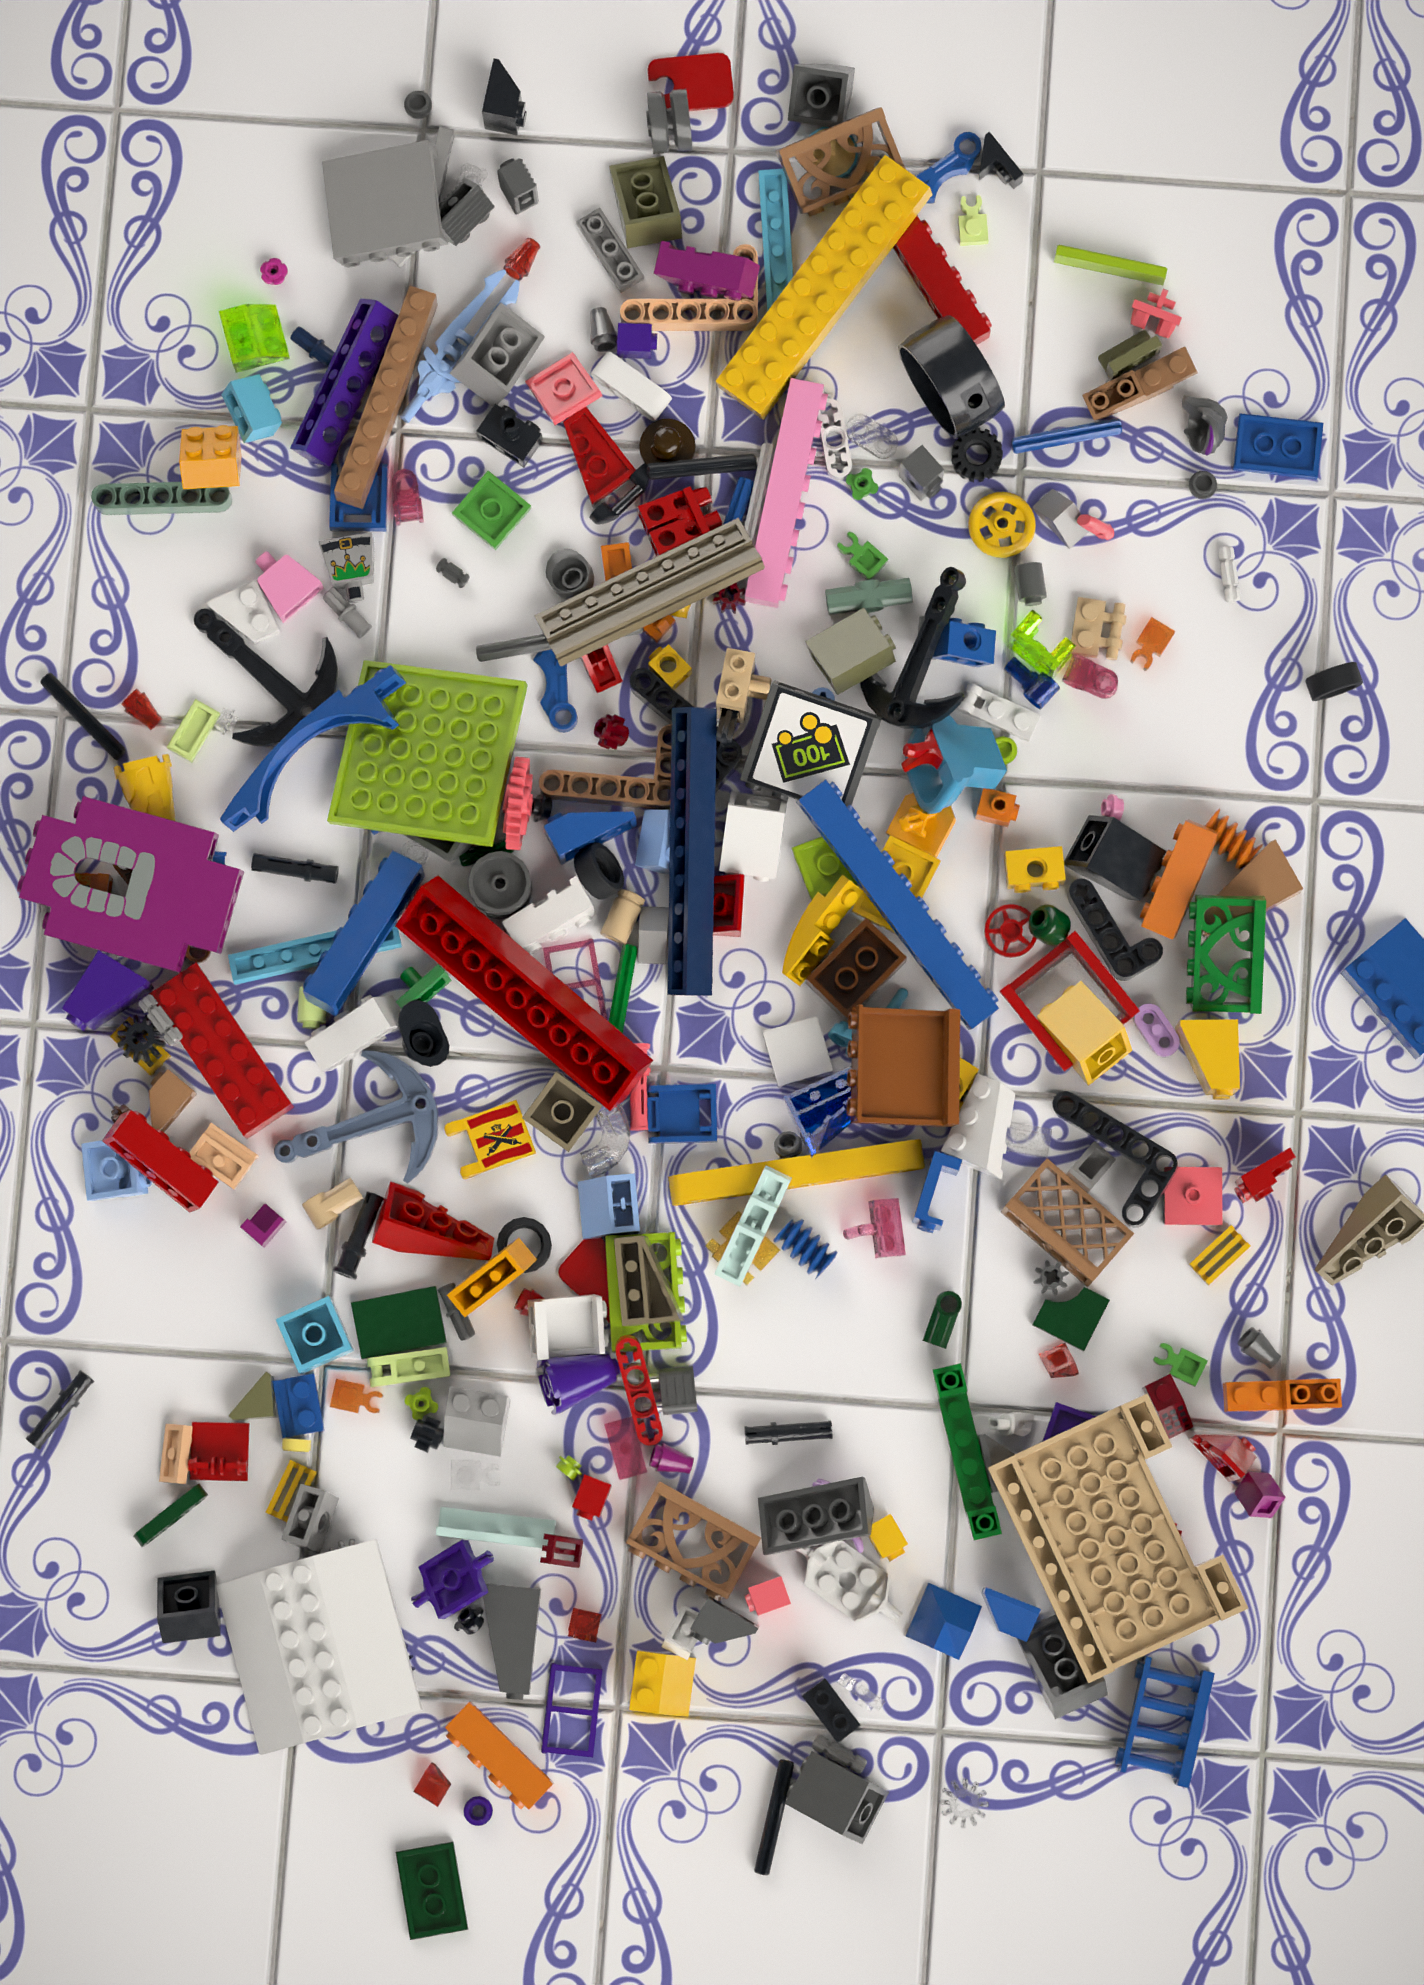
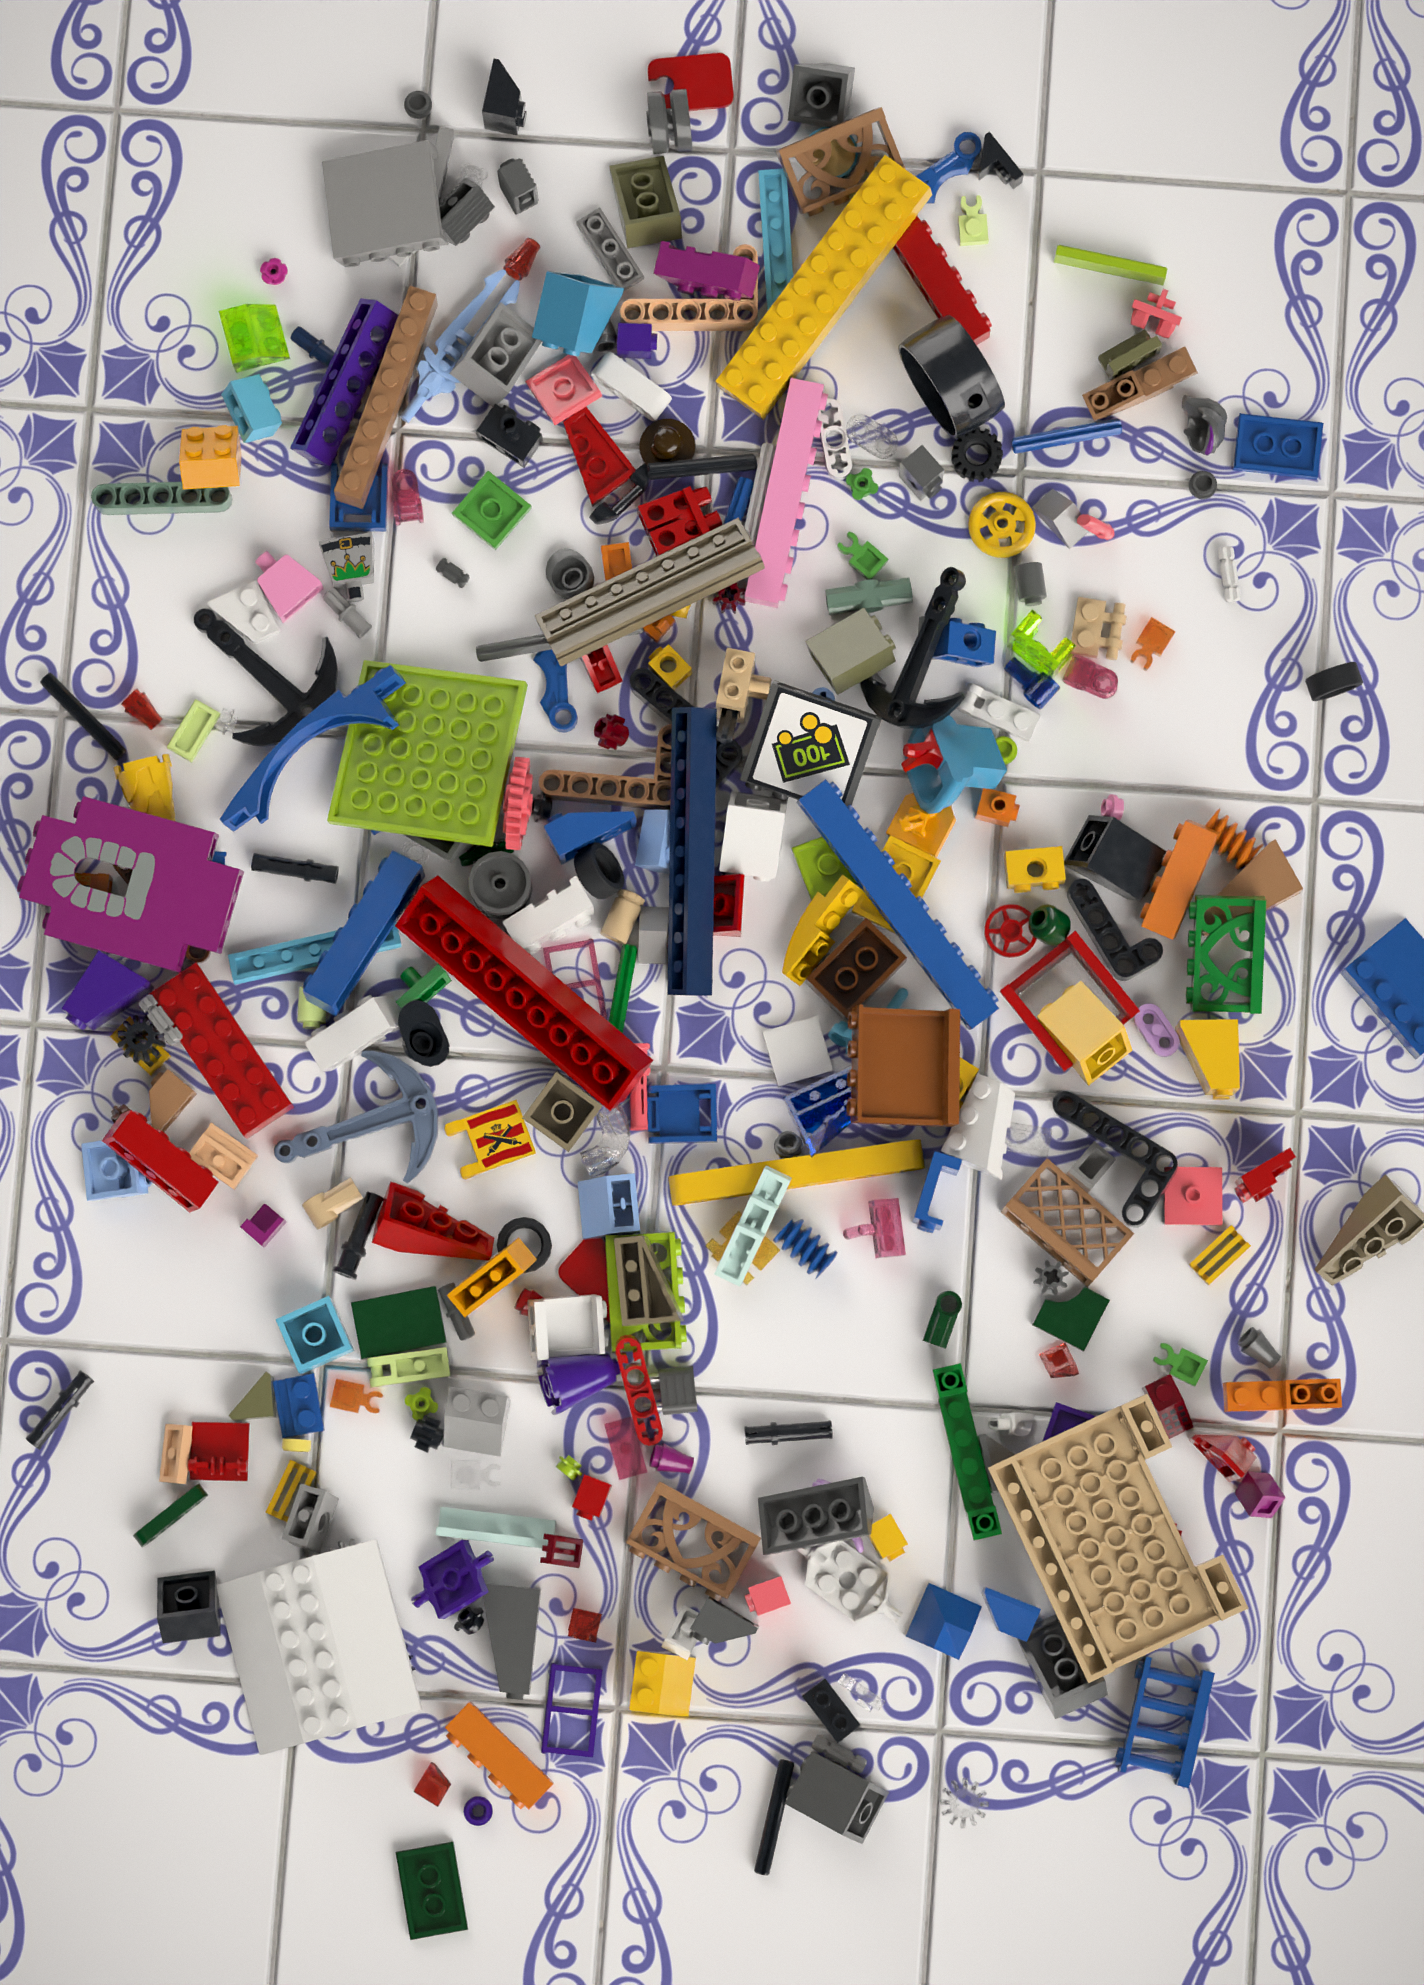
none -> dark azure slope [532,271,624,356]

